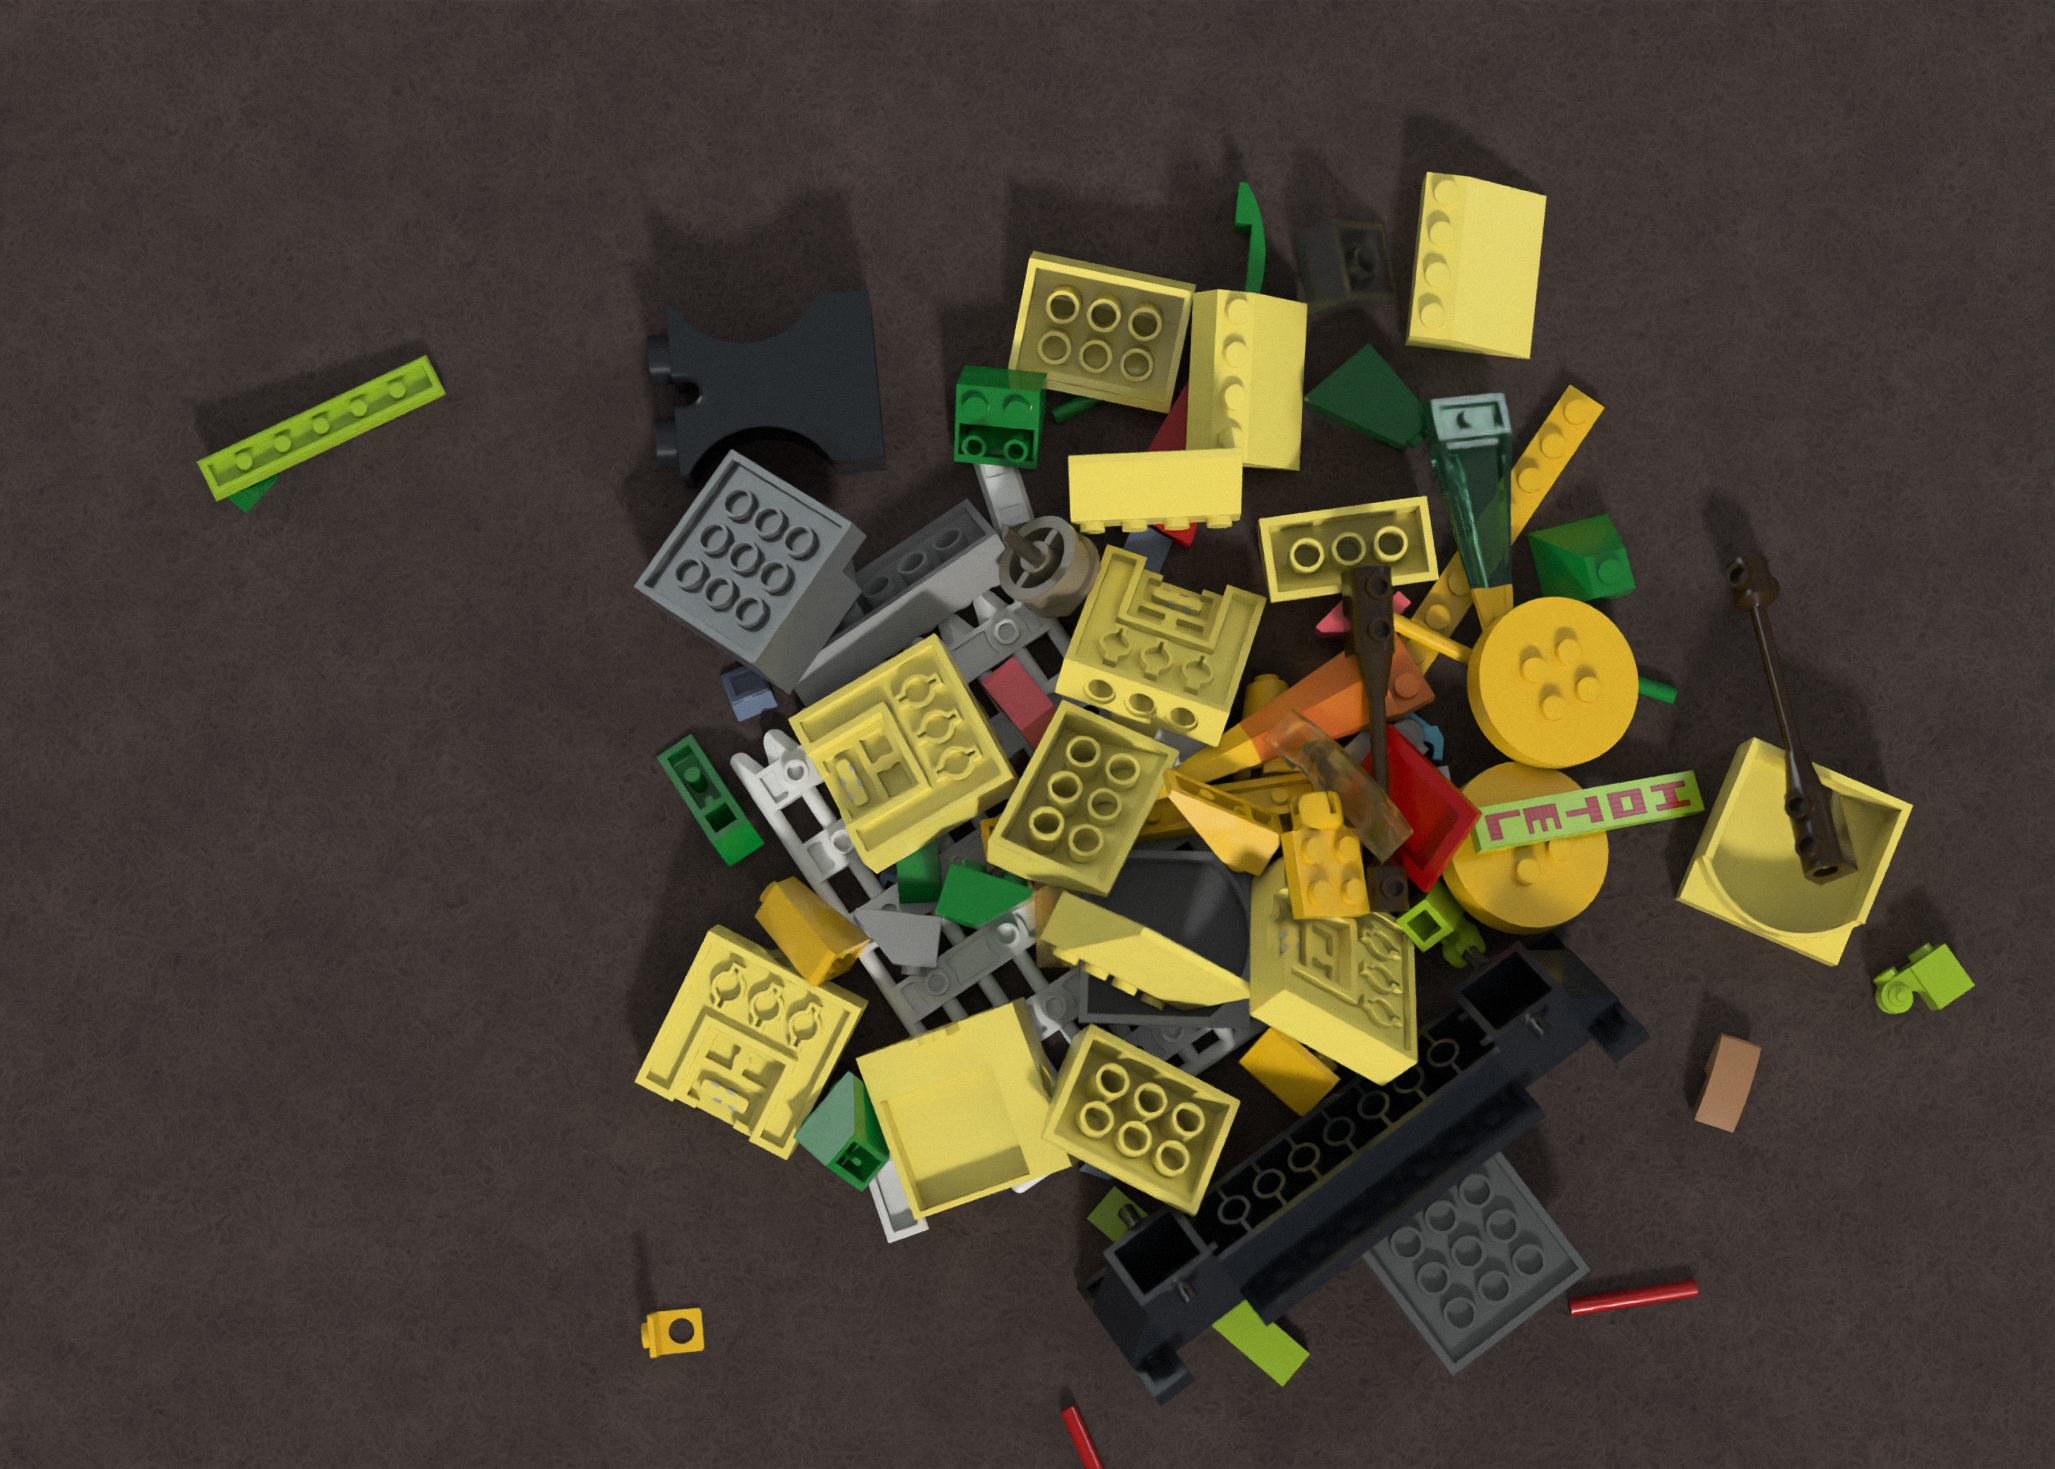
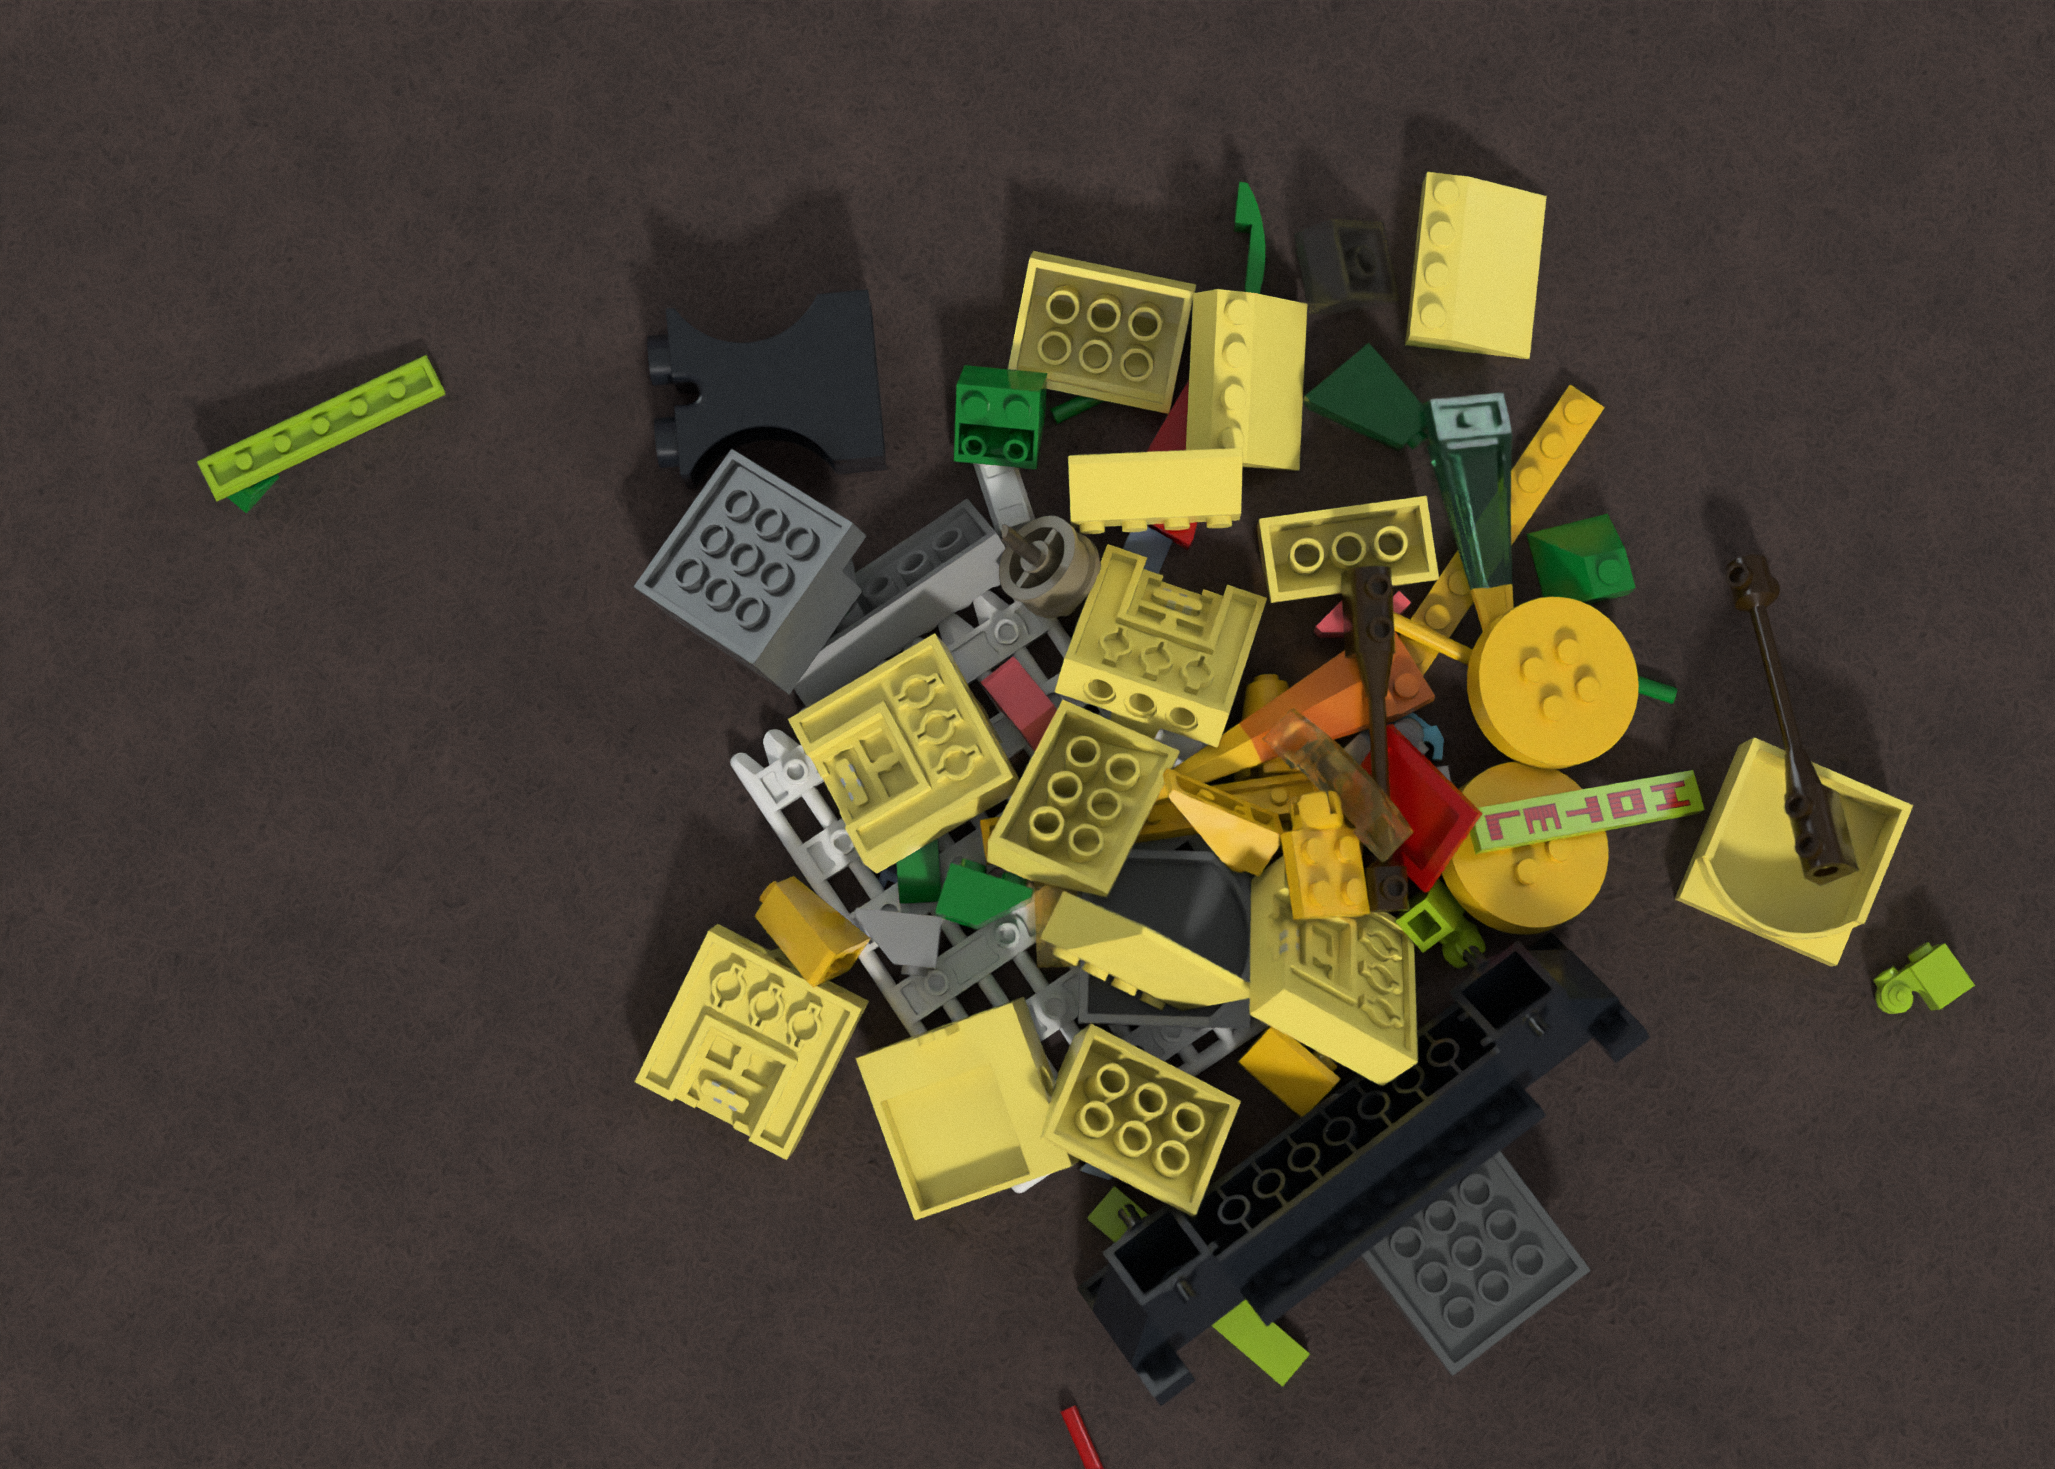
yellow bracket [641,1308,704,1358] -> none
green slope [656,734,765,867] -> none
sand blue slope [720,666,777,722] -> none
green slope [793,1071,889,1192] -> none
white tile [869,1152,929,1243] -> none
red bar [1568,1279,1698,1316] -> none
medium nougat slope [1691,1032,1761,1133] -> none

